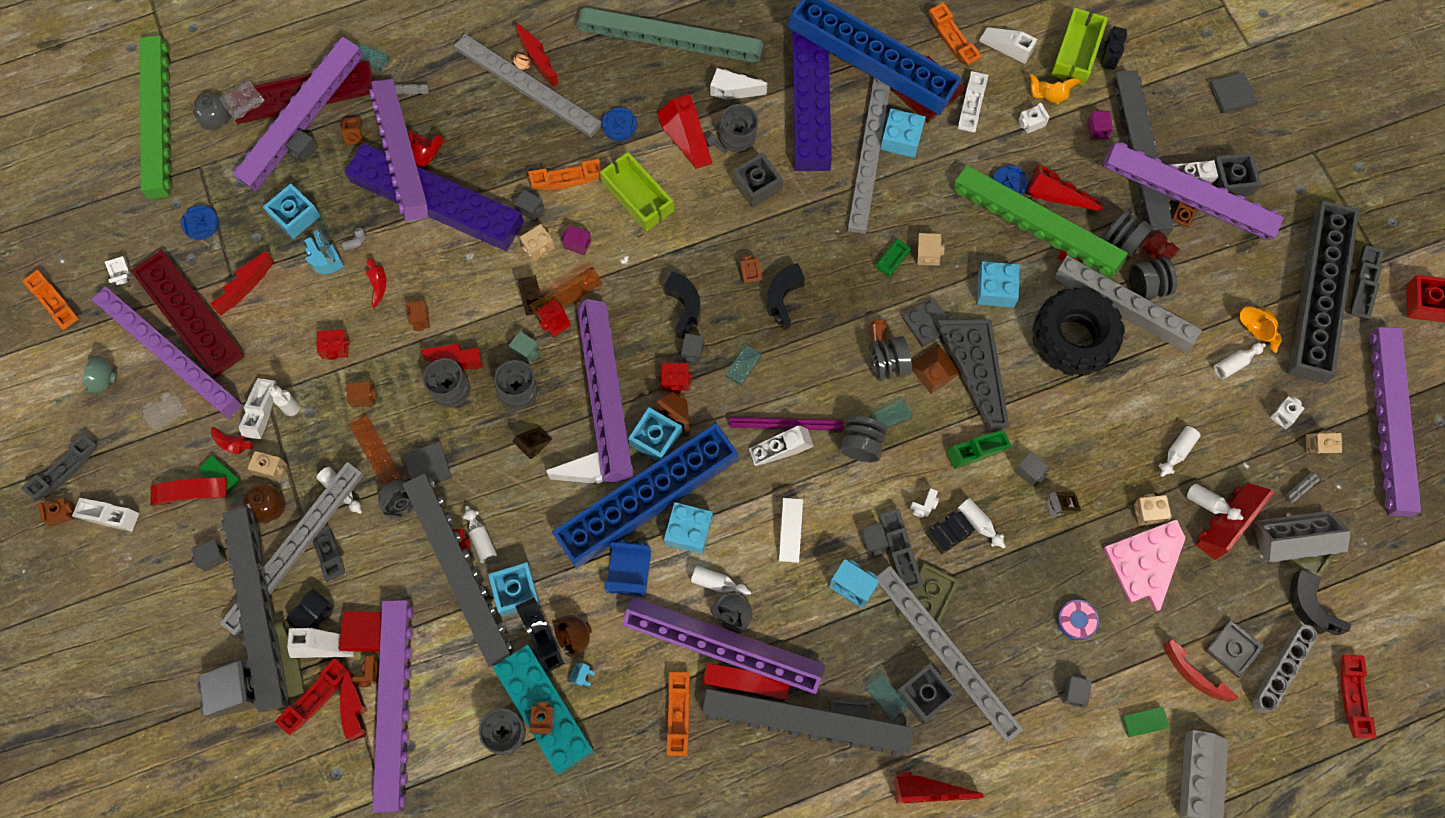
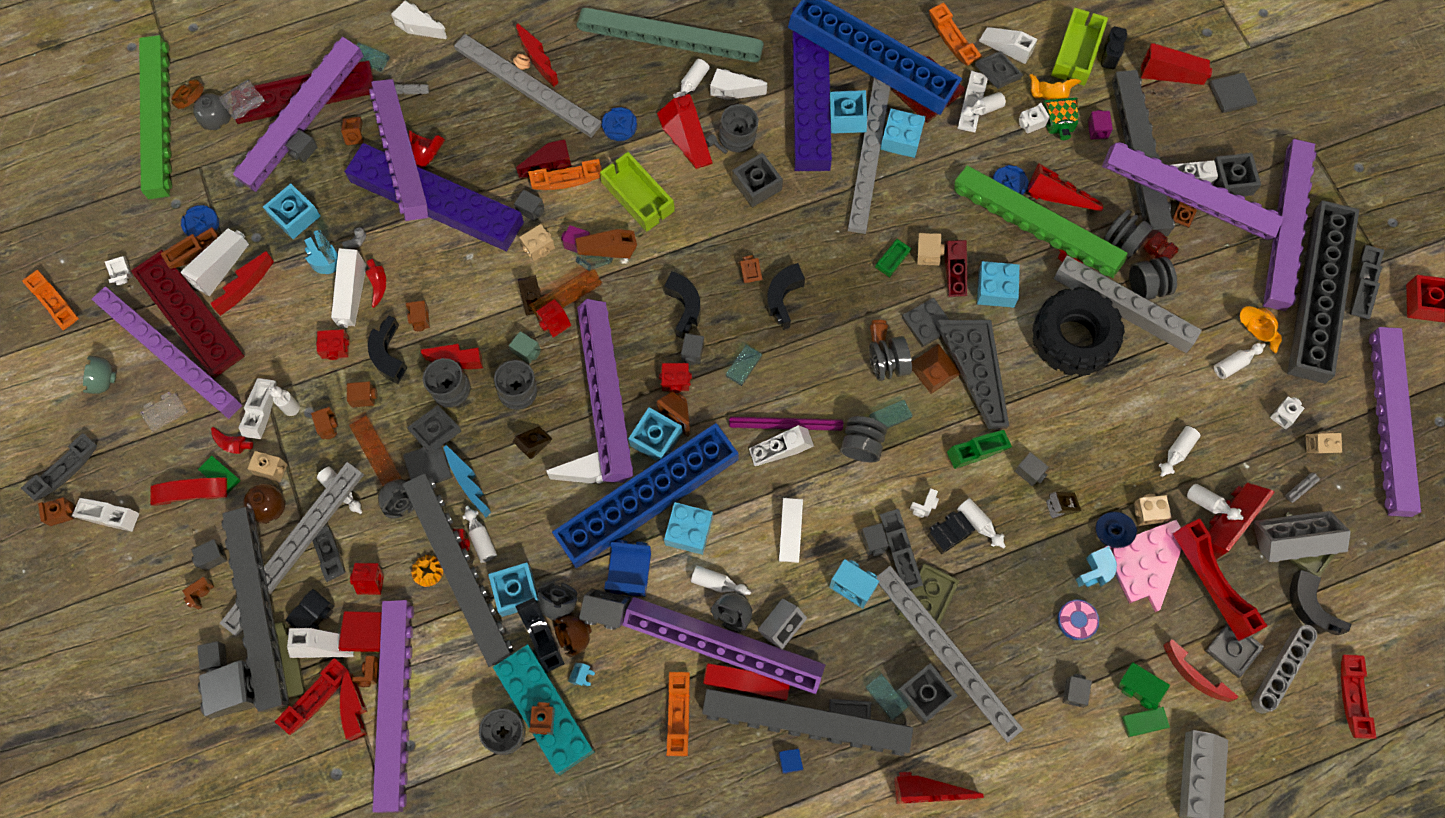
none -> dark orange slope [161,227,220,269]
none -> dark orange tile [171,80,204,109]
none -> white slope [181,228,249,297]
none -> dark orange bracket [182,577,214,610]
none -> dark grey brick [197,641,227,673]
none -> dark orange brick [311,407,338,439]
none -> white slope [331,248,367,328]
none -> red head [350,563,384,595]
none -> black arch [368,315,407,384]
none -> white slope [391,1,447,39]
none -> dark grey plate [407,405,461,455]
none -> light orange gear [411,555,443,587]
none -> dark azure slope [443,445,491,518]
none -> dark red slope [516,139,572,178]
none -> dark grey cylinder [537,582,577,620]
none -> dark orange slope [575,229,637,259]
none -> clear light blue tile [575,255,613,271]
none -> dark grey brick [579,588,631,630]
none -> white wheel [673,59,709,98]
none -> light grey brick [758,598,807,649]
none -> blue slope [779,749,803,774]
none -> medium azure brick [830,90,867,134]
none -> dark red slope [944,240,967,297]
none -> white wheel [962,92,1006,117]
none -> dark grey tile [975,51,1023,89]
none -> green torso [1042,98,1078,141]
none -> medium azure brick [1076,546,1117,587]
none -> dark blue dish [1096,512,1137,548]
none -> green brick [1118,662,1170,711]
none -> red slope [1141,43,1212,85]
none -> red arch [1172,518,1268,641]
none -> medium lavender brick [1263,139,1316,311]

